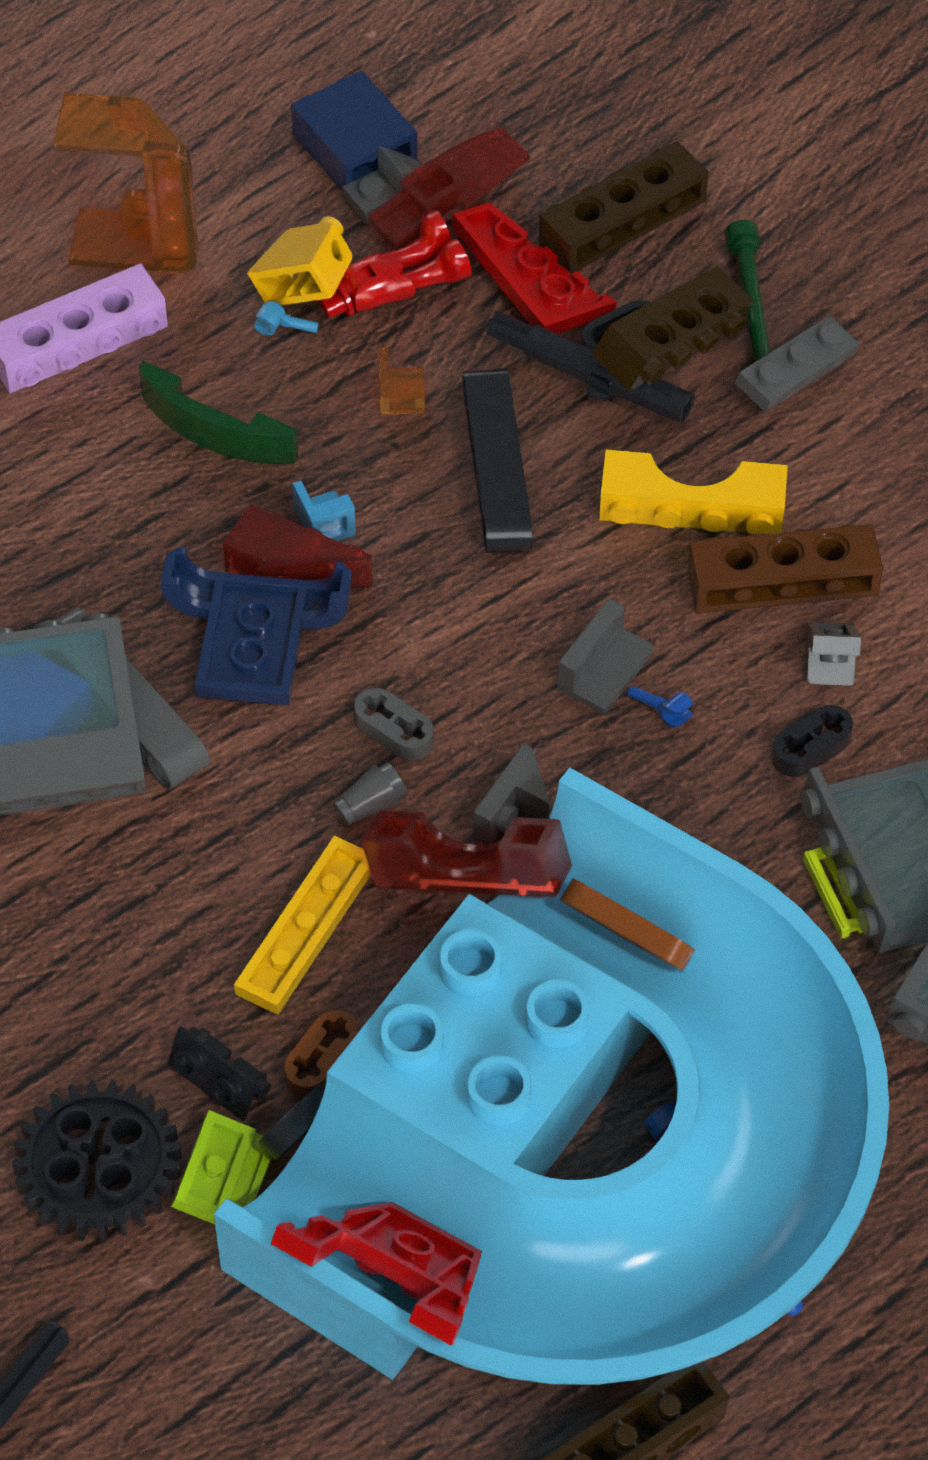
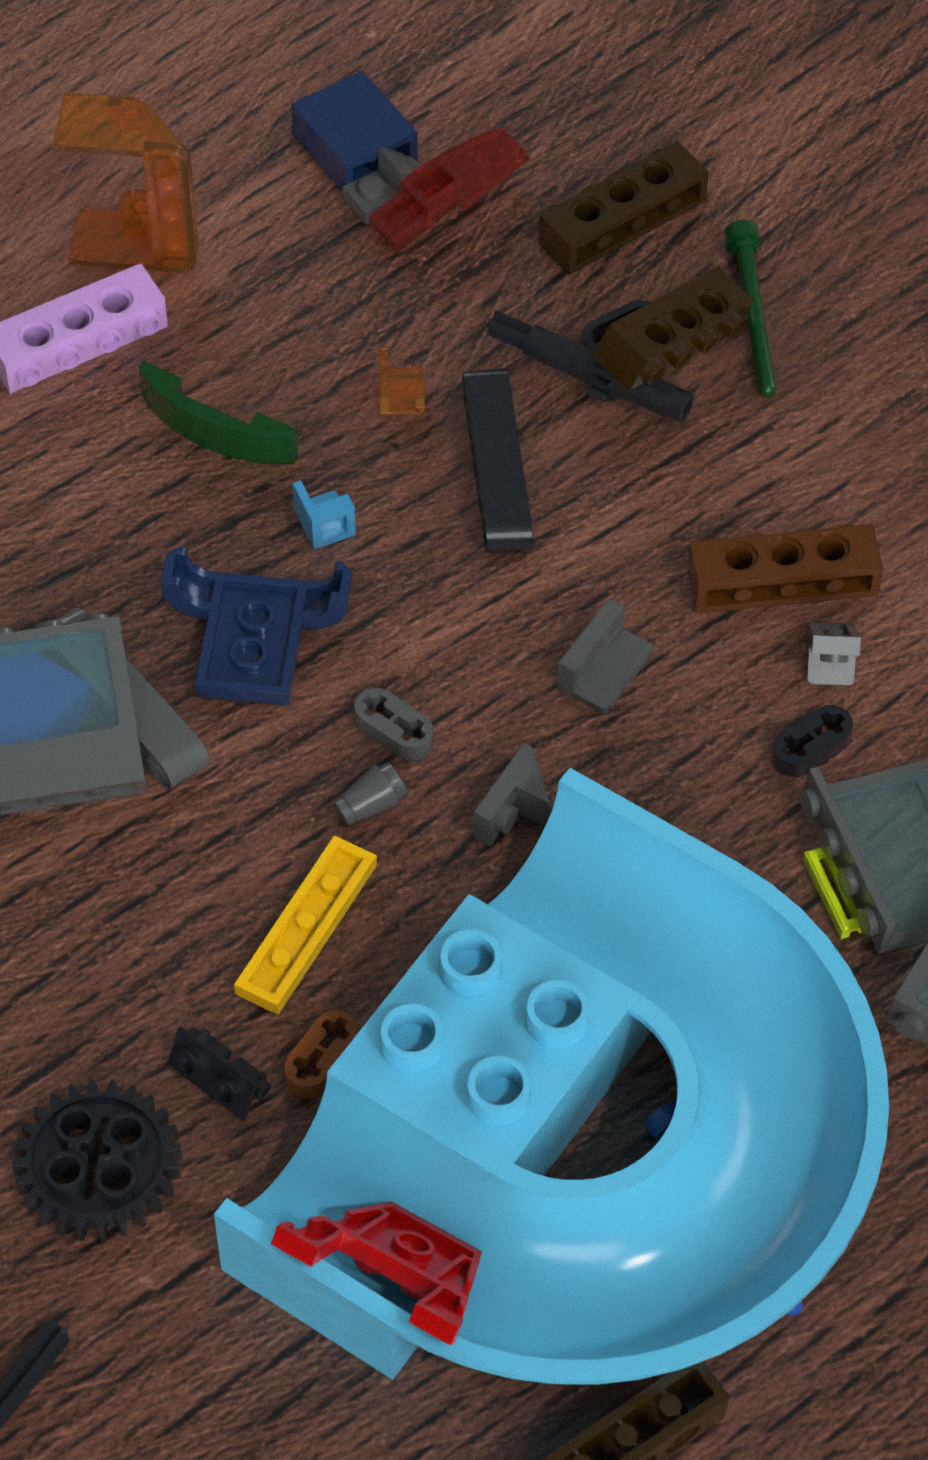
lime plate [171,1110,271,1224] -> none
clear red slope [223,504,373,588] -> none
yellow torso [247,216,352,305] -> none
dark azure hand [254,301,319,336] -> none
black beam [258,1083,325,1161] -> none
red piece [316,210,472,319] -> none
clear red arch [361,810,572,898] -> none
red wing [451,202,617,333] -> none
dark orange beam [560,878,696,972] -> none
yellow arch [599,450,788,534] -> none
blue hand [628,686,693,728] -> none
dark grey plate [735,315,860,413] -> none

